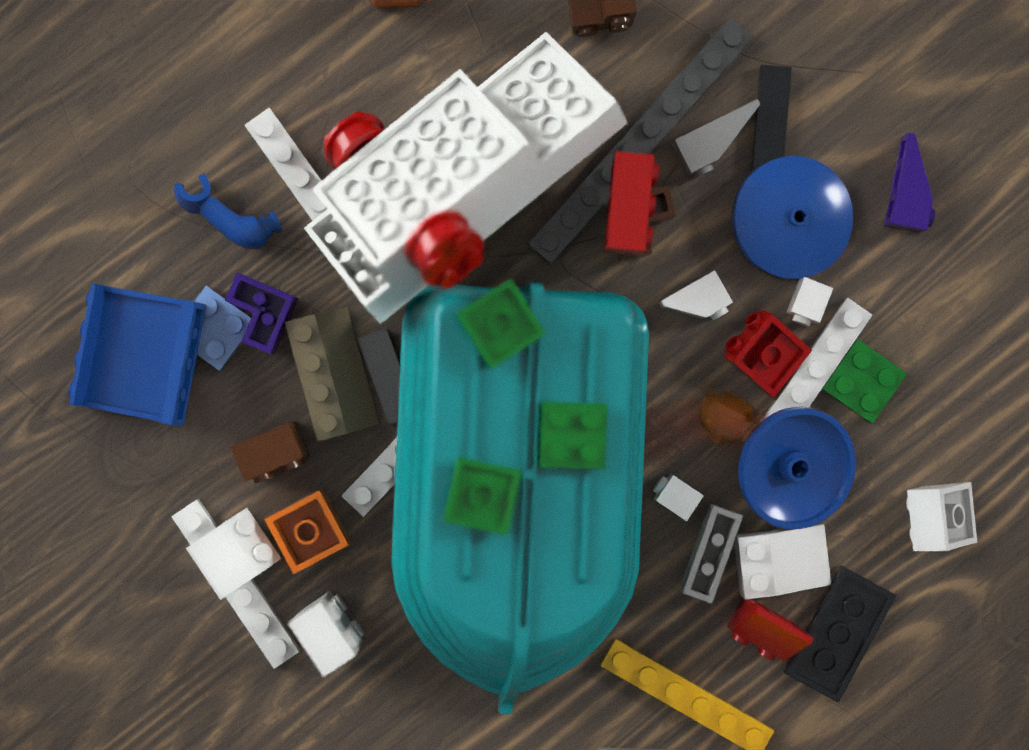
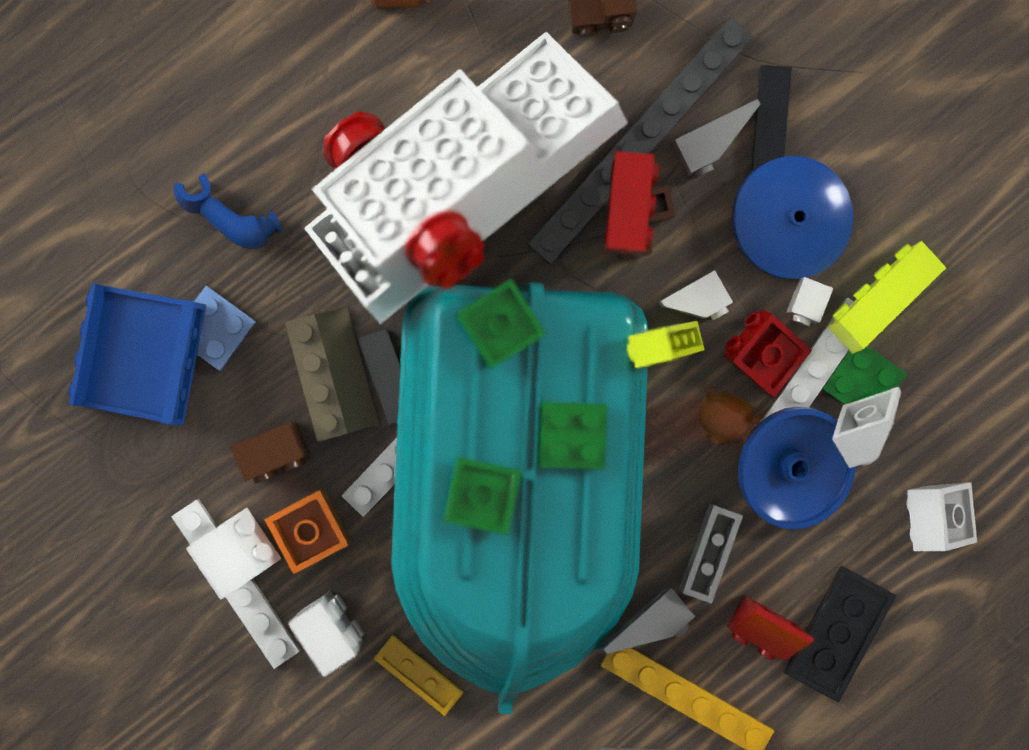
dark purple brick [225,273,299,354] -> none
white plate [245,108,327,221] -> none
white brick [653,474,704,521] -> none
white slope [734,524,831,599] -> none
dark purple slope [884,132,935,233] -> none
none -> yellow tile [373,634,464,716]
none -> light grey slope [596,588,695,654]
none -> neon yellow brick [627,321,705,368]
none -> neon yellow brick [828,241,946,354]
none -> white slope [832,387,901,468]

